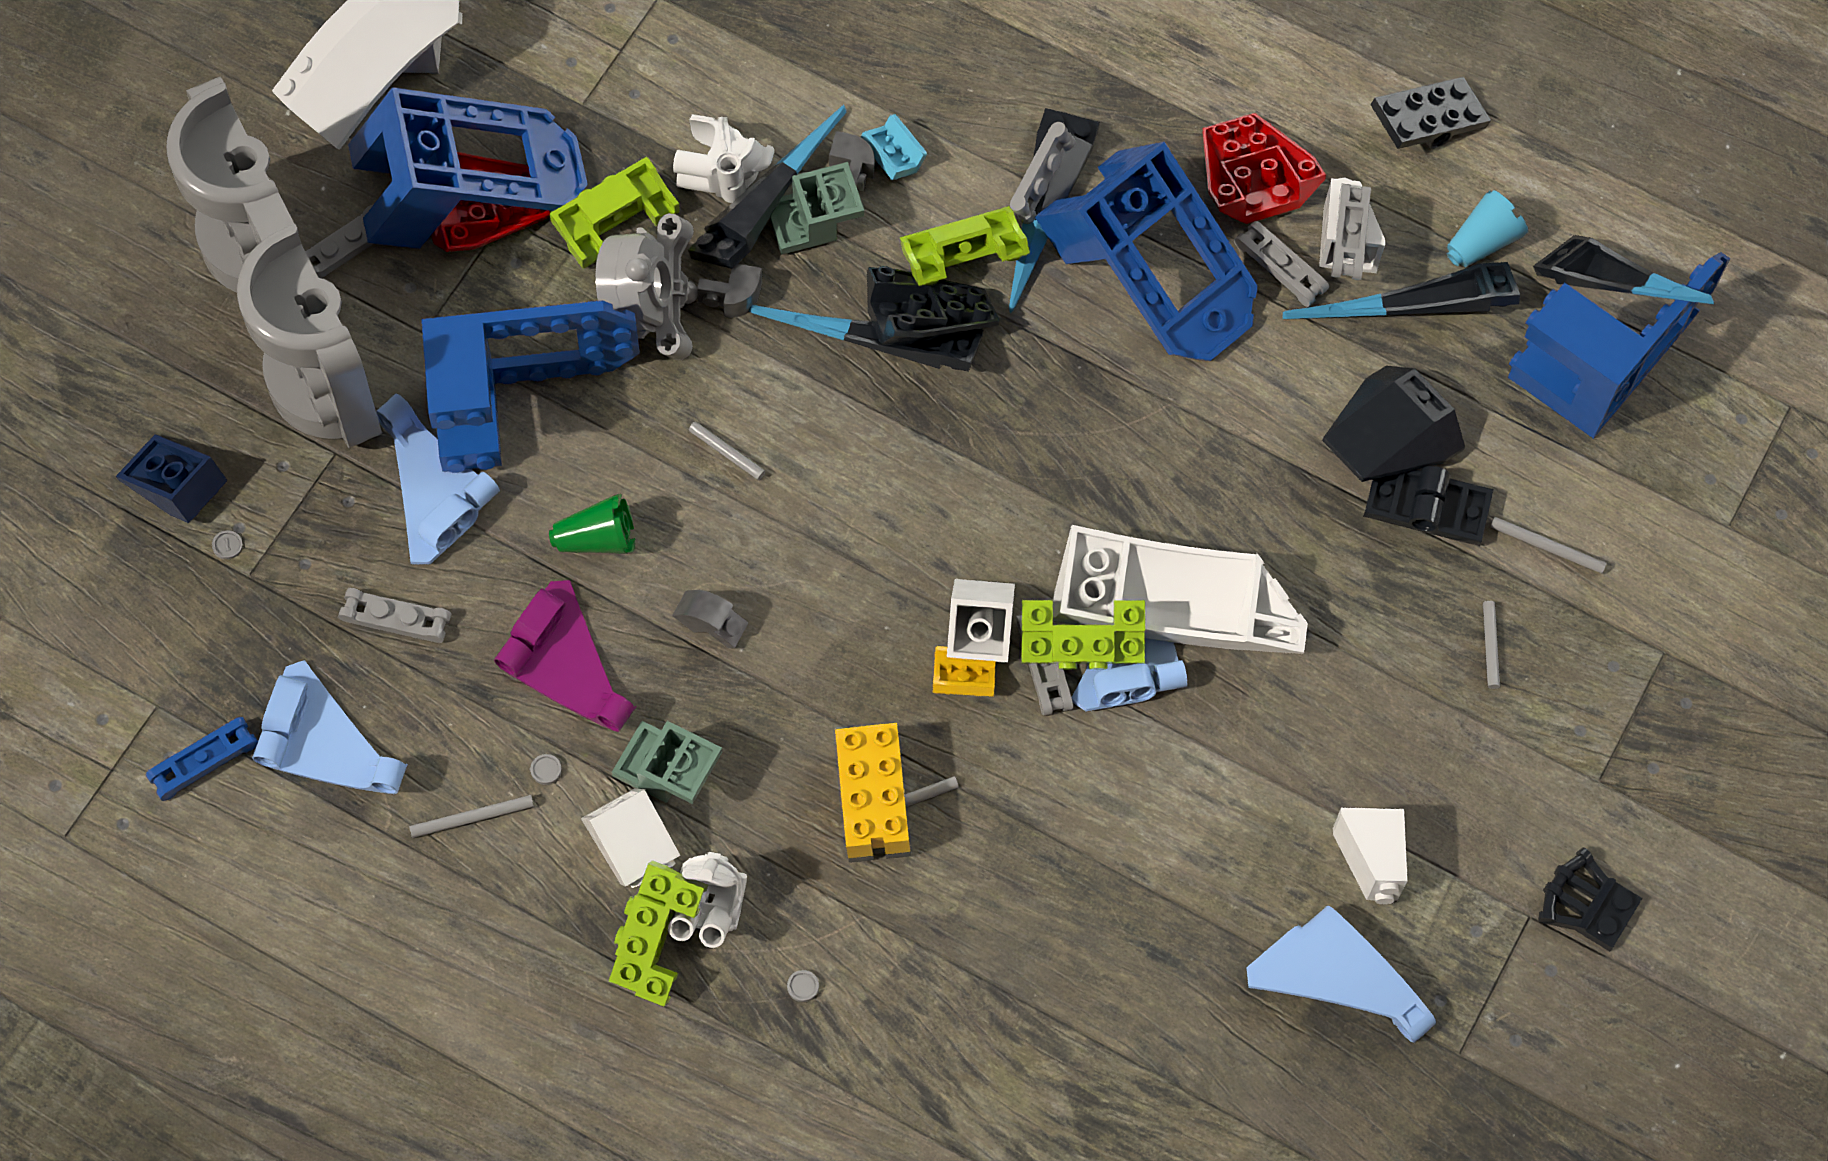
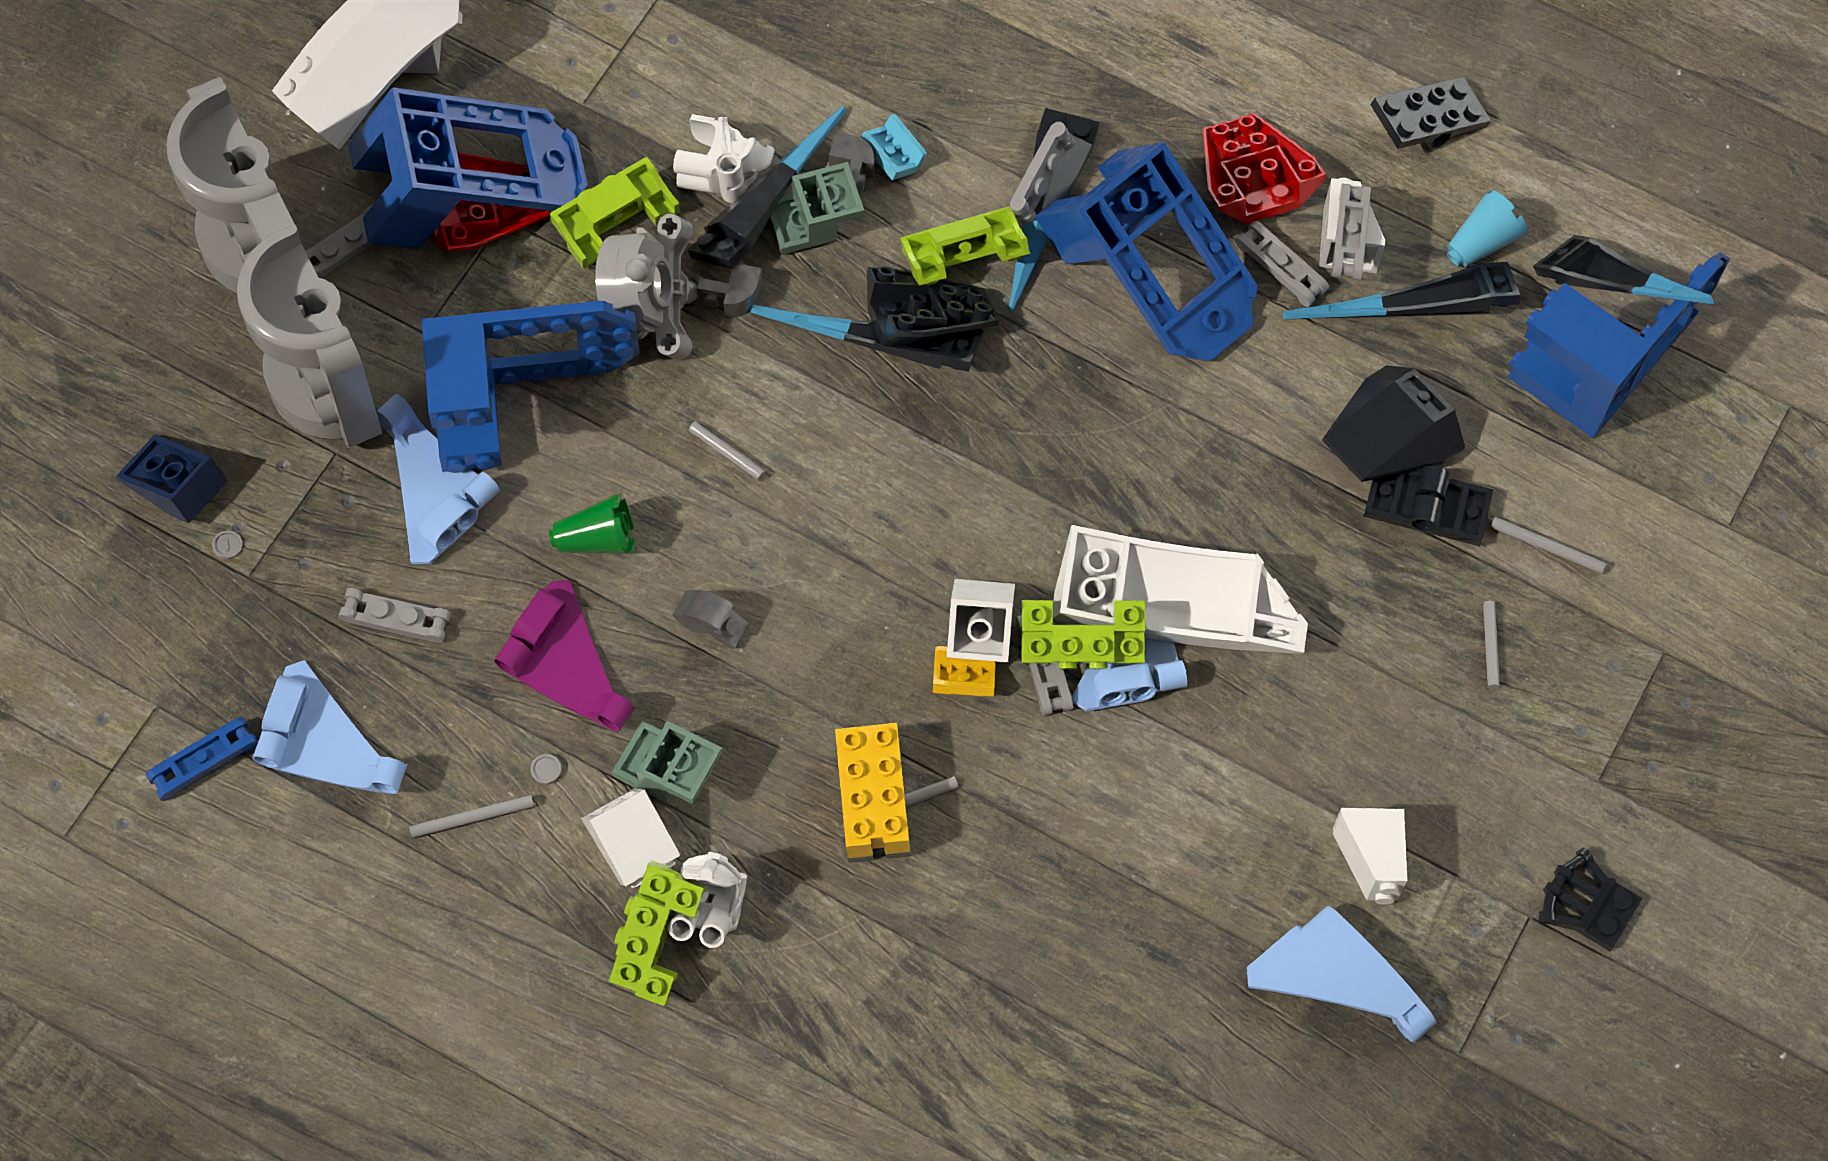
light grey piece [787,970,819,1002] -> none

